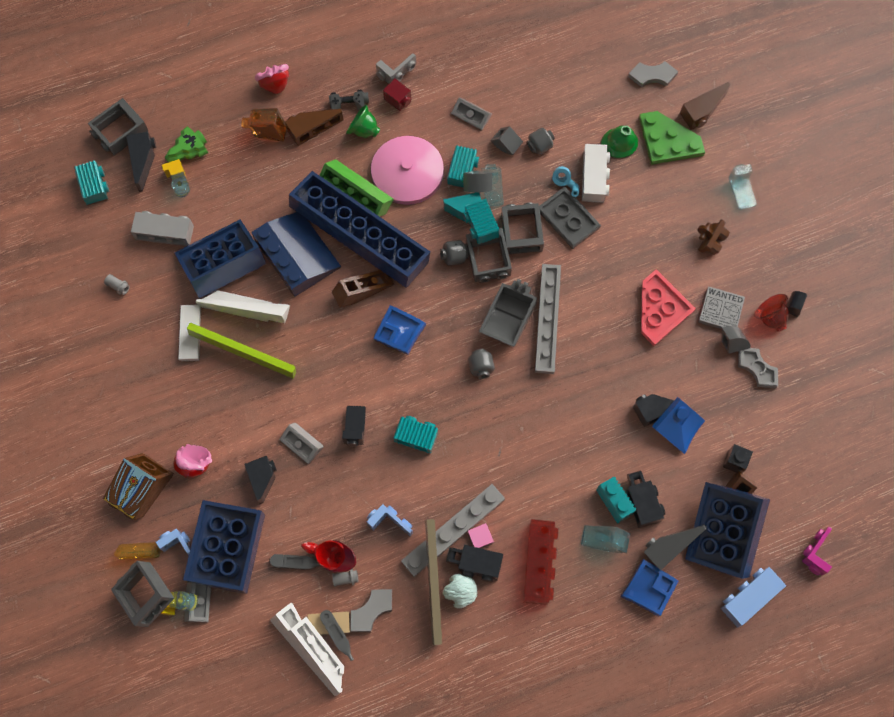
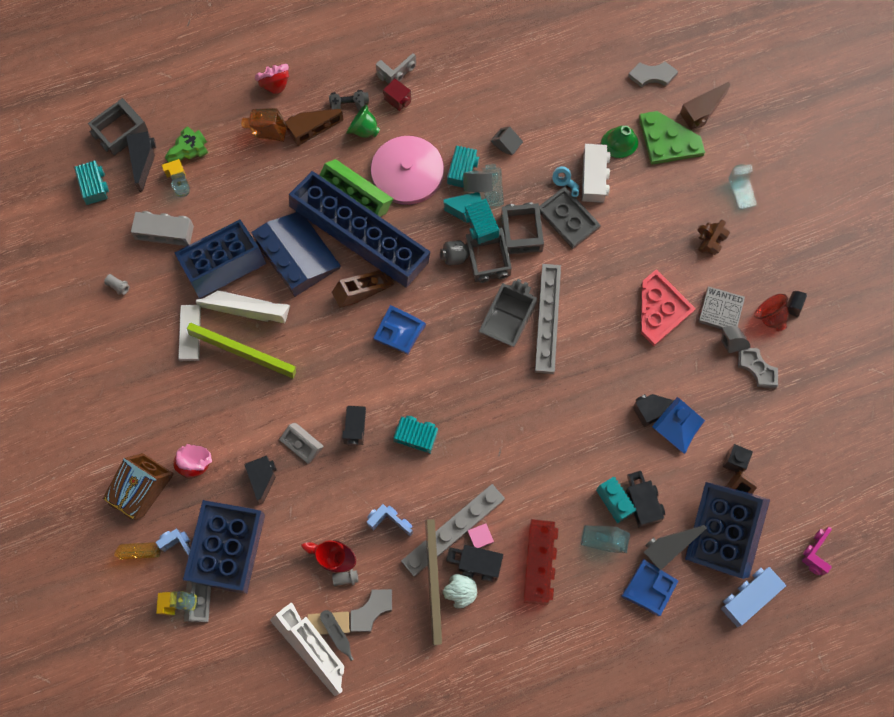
dark grey window [111,560,174,627] -> none
dark grey piece [270,554,320,570] -> none
light grey slope [451,97,492,130] -> none
dark grey head [468,349,495,379] -> none
dark grey head [527,128,555,155] -> none

